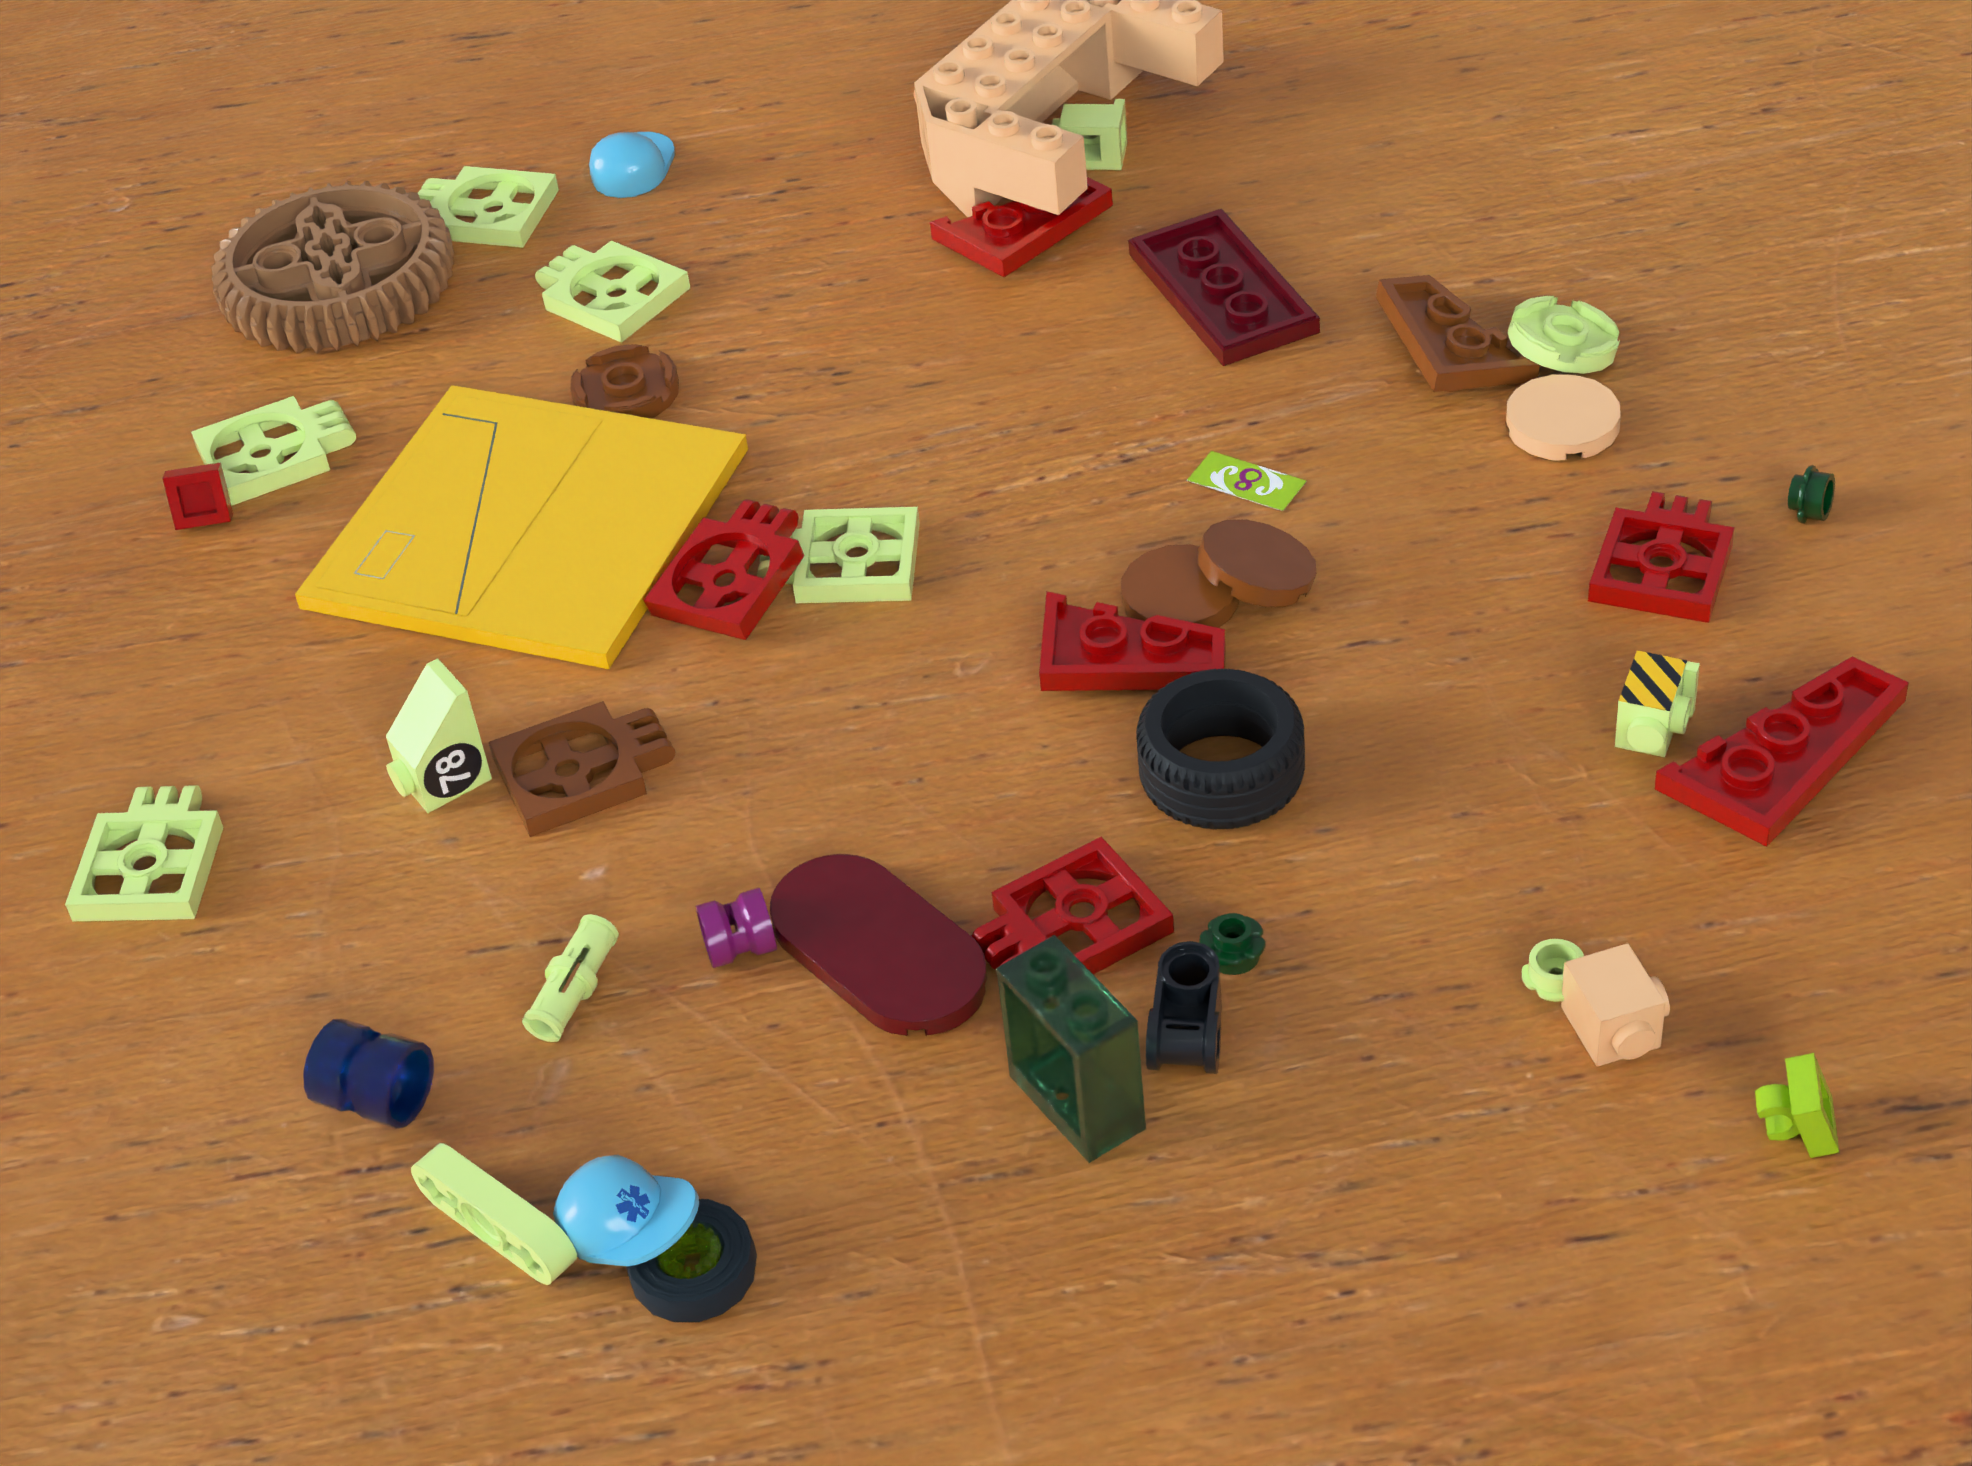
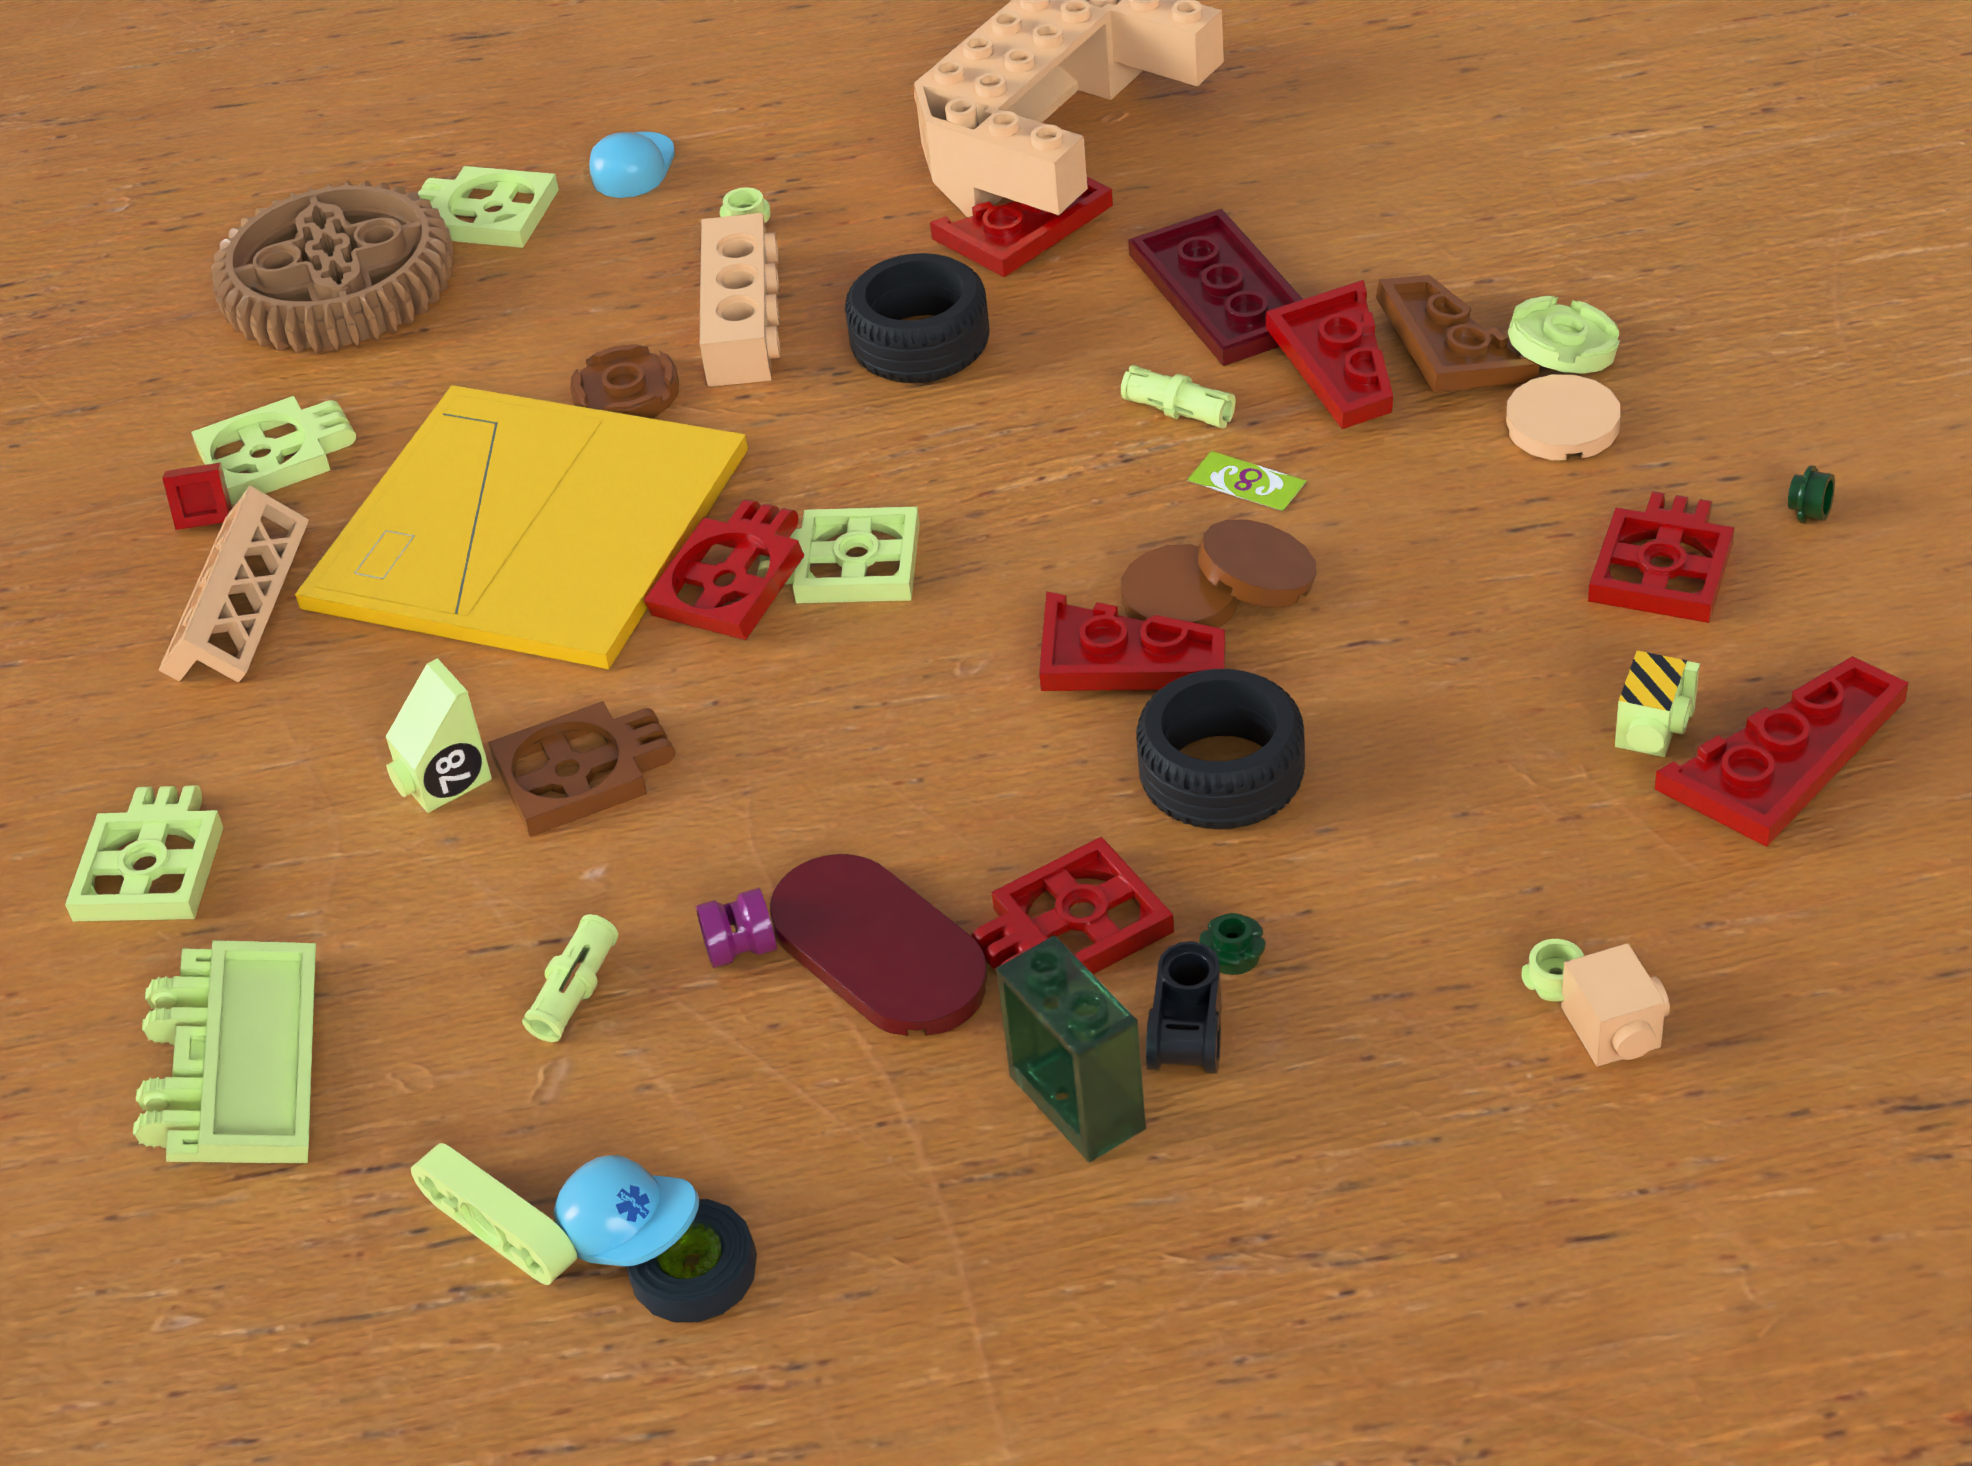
clear blue wheel [303,1019,434,1129] -> none
yellowish green piece [535,241,690,343] -> none
yellowish green brick [1052,99,1128,170] -> none
lime tile [1755,1053,1840,1158] -> none
none -> yellowish green hinge [133,940,316,1163]
none -> light nougat fence [159,486,309,683]
none -> light nougat brick [699,213,781,387]
none -> yellowish green plate [720,187,771,223]
none -> black tyre [845,253,990,383]
none -> yellowish green pin [1121,365,1236,429]
none -> red wing [1266,280,1393,429]

